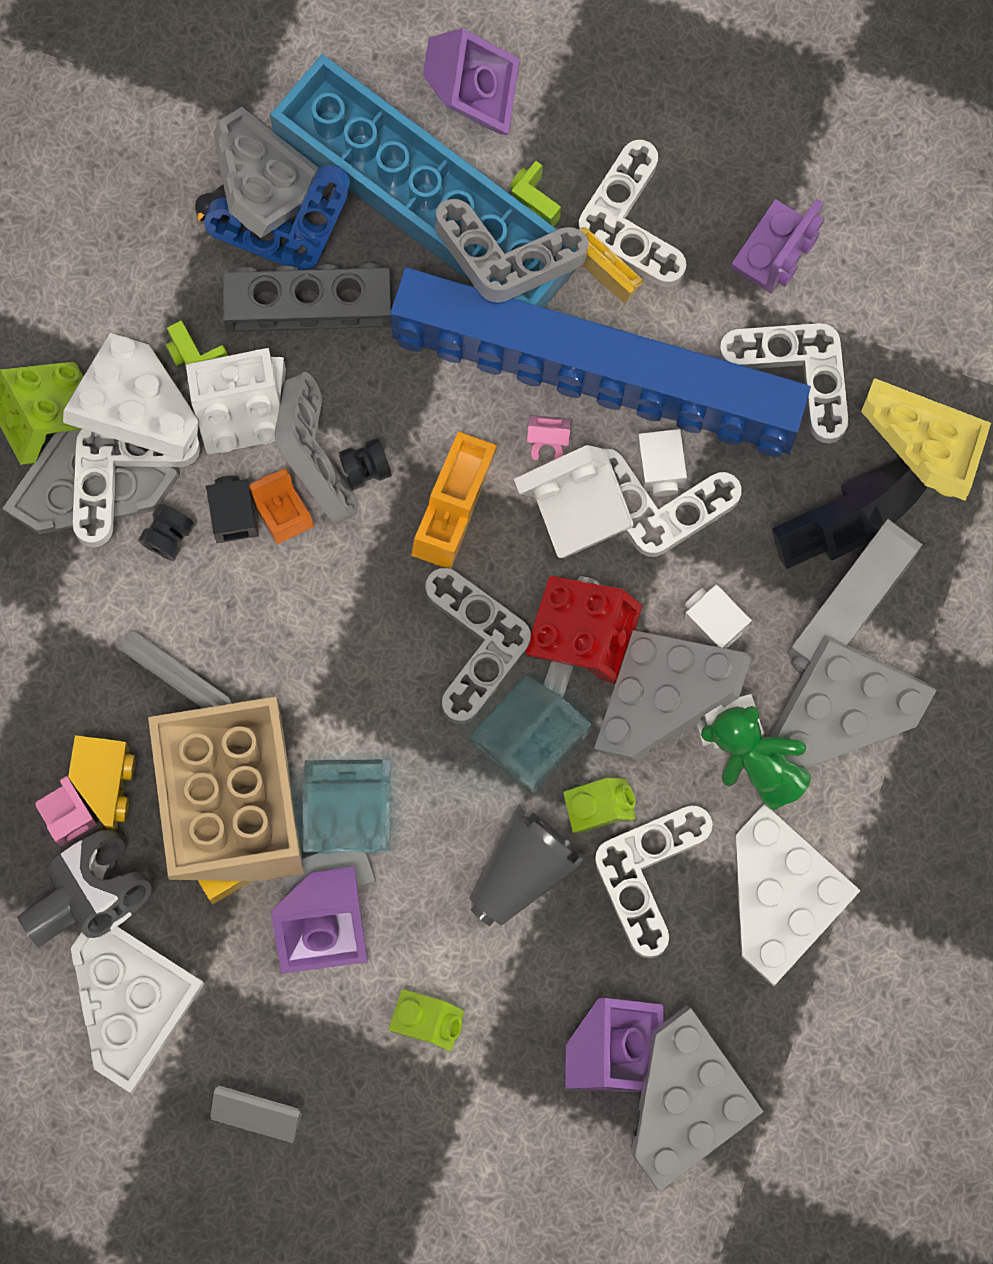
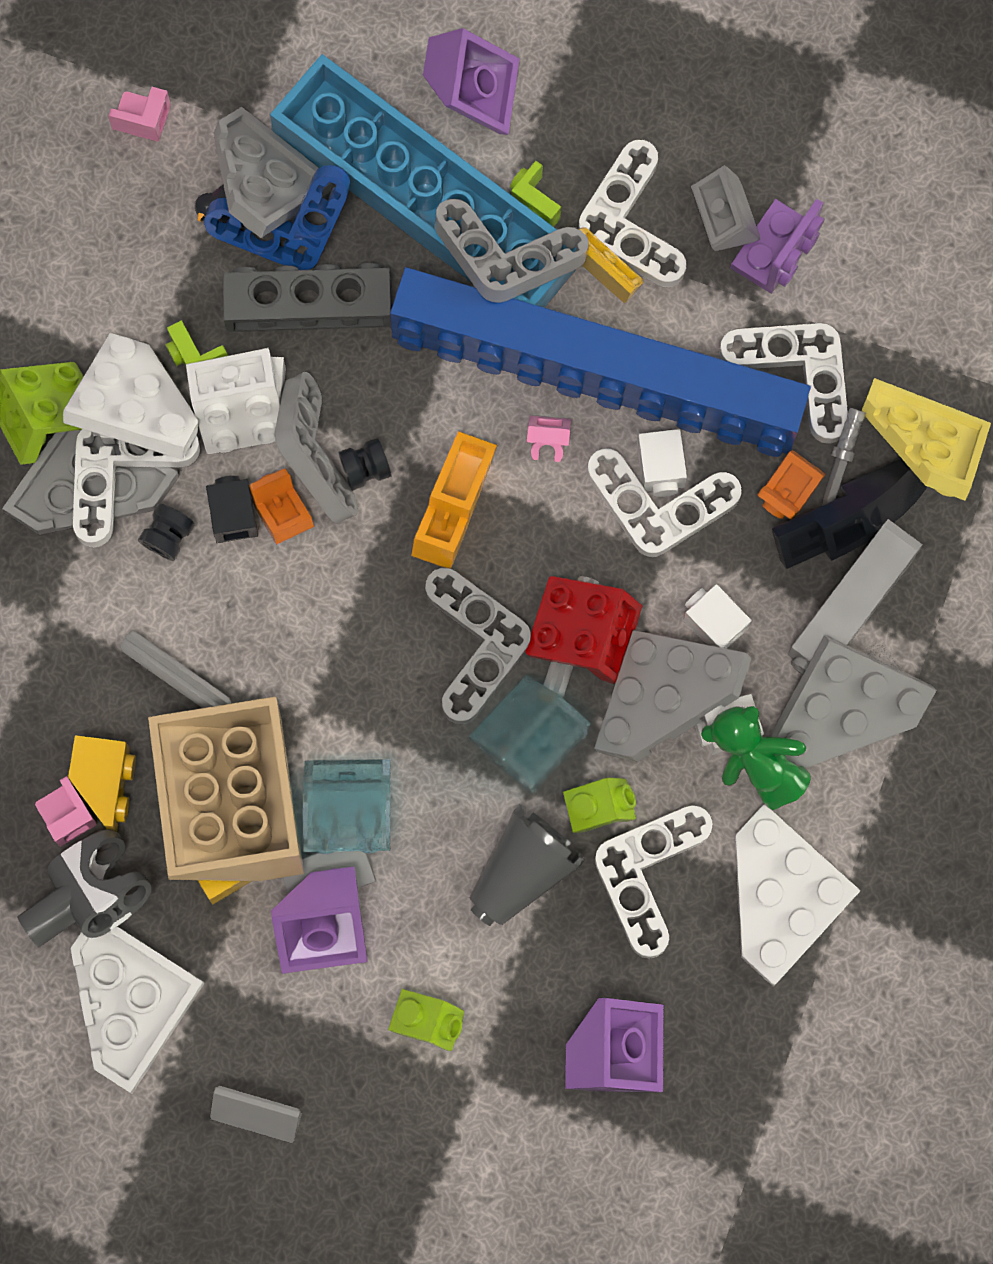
white bracket [514,445,633,558] -> none
light grey plate [631,1005,764,1191] -> none
none -> bright pink panel [108,87,171,142]
none -> light grey slope [691,165,760,251]
none -> orange bracket [757,450,826,519]
none -> light grey piece [822,408,866,506]

